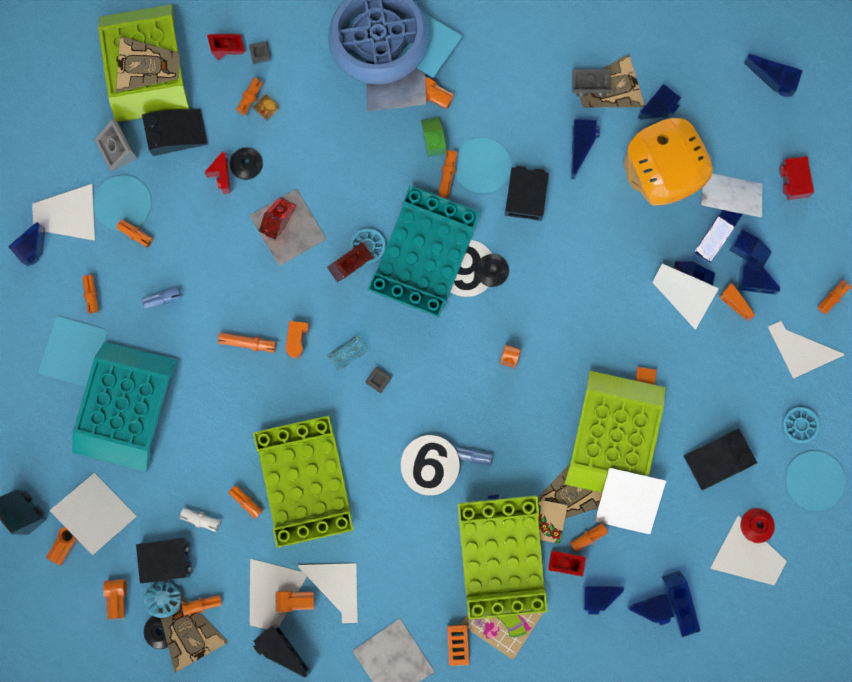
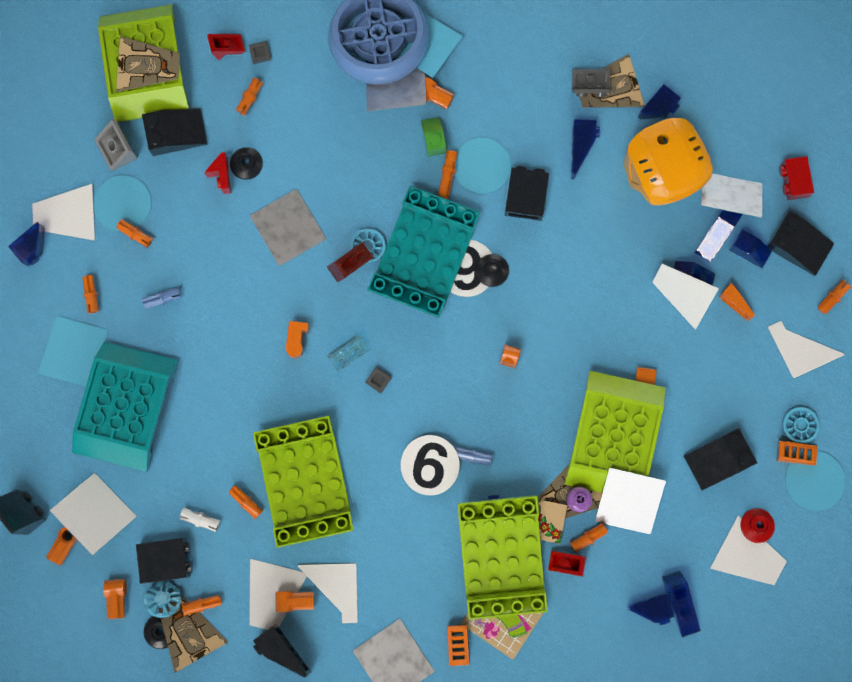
orange pin [218,332,277,353] -> none
clear orange tile [253,94,280,121] -> none
clear red slope [259,197,296,240] -> none
clear blue slope [583,586,624,615] -> none
clear blue slope [738,262,780,295] -> none
clear blue slope [744,54,803,97] -> none
none -> medium lavender head [566,487,592,513]
none -> black slope [765,211,834,276]
none -> orange slope [776,441,818,466]

